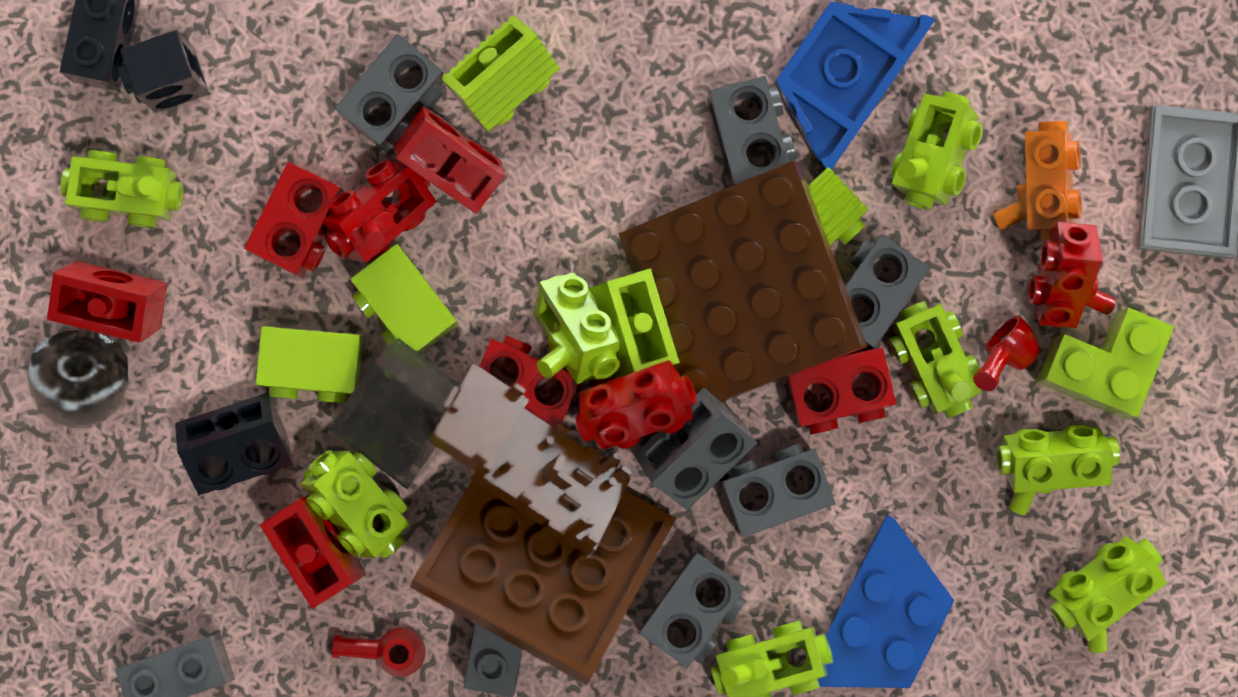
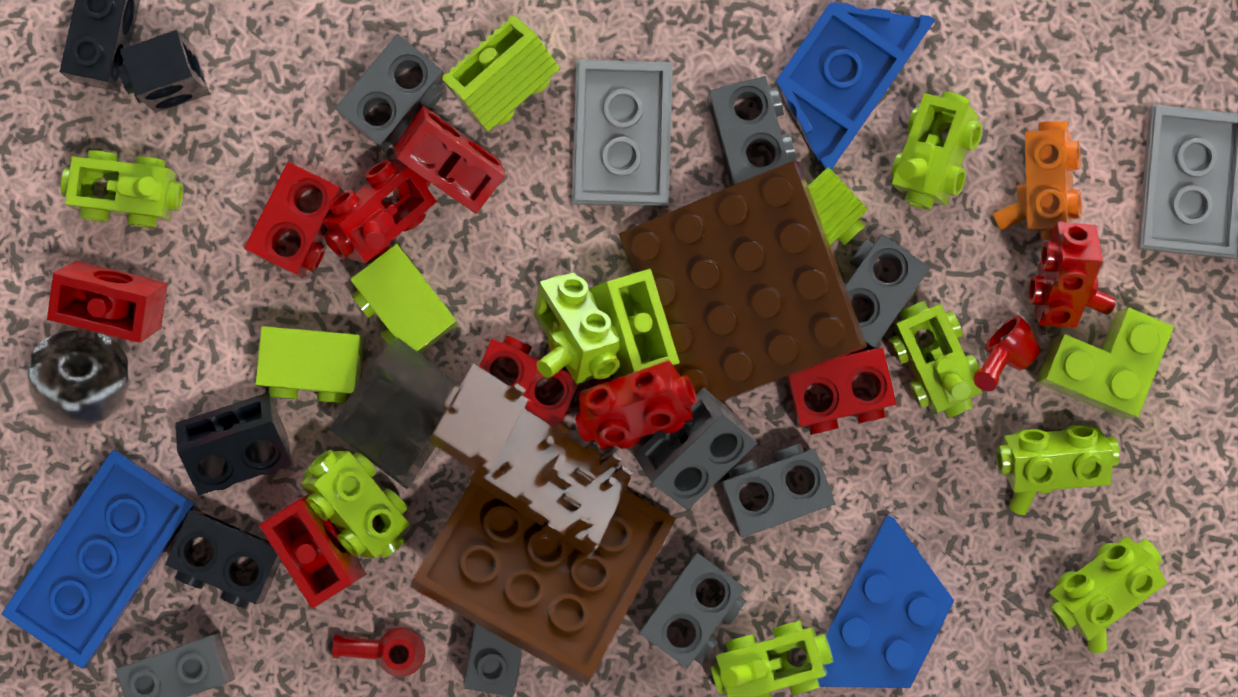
none -> blue plate [1,450,197,669]
none -> black brick [165,510,281,609]
none -> light grey tile [572,59,673,208]

